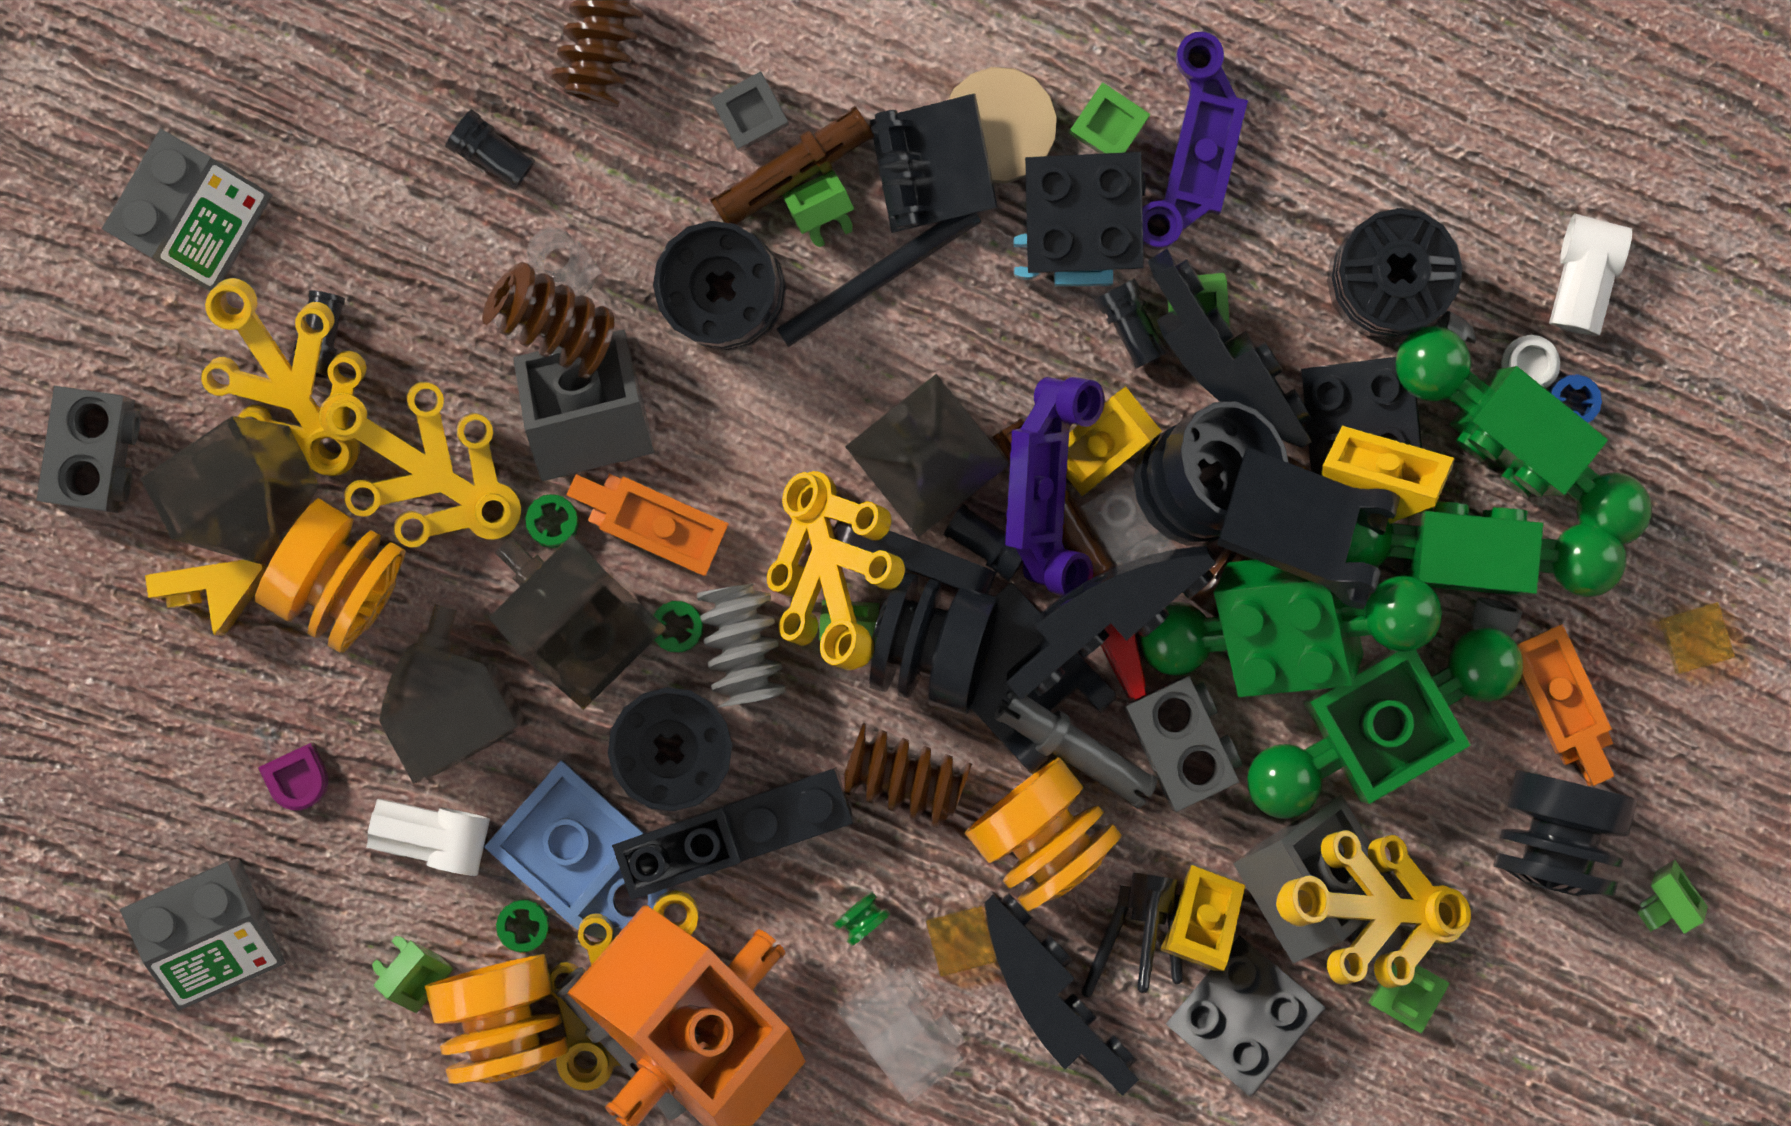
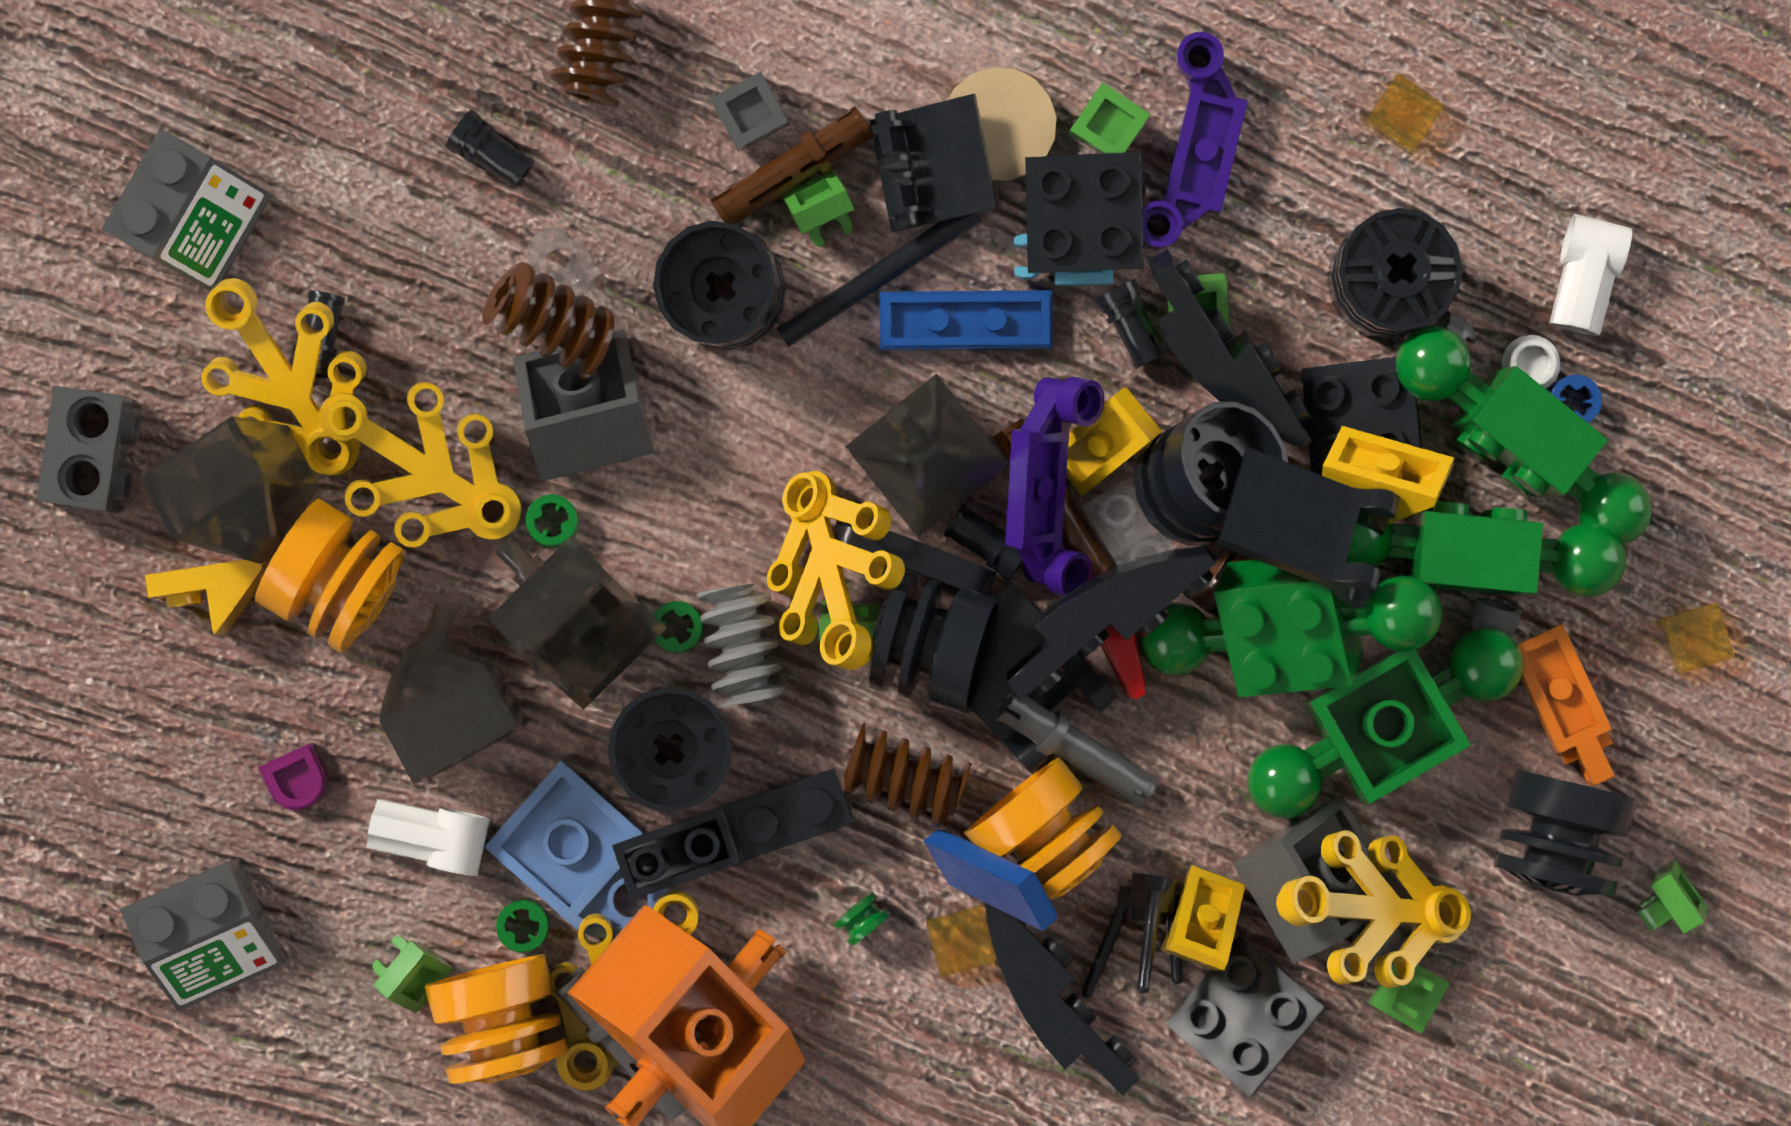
orange hinge [566,473,729,577] -> none
clear brick [837,963,966,1104] -> none
dark grey brick [1123,676,1243,812] -> none
none -> blue tile [879,290,1053,351]
none -> blue tile [923,829,1058,931]
none -> clear yellow tile [1364,73,1446,155]

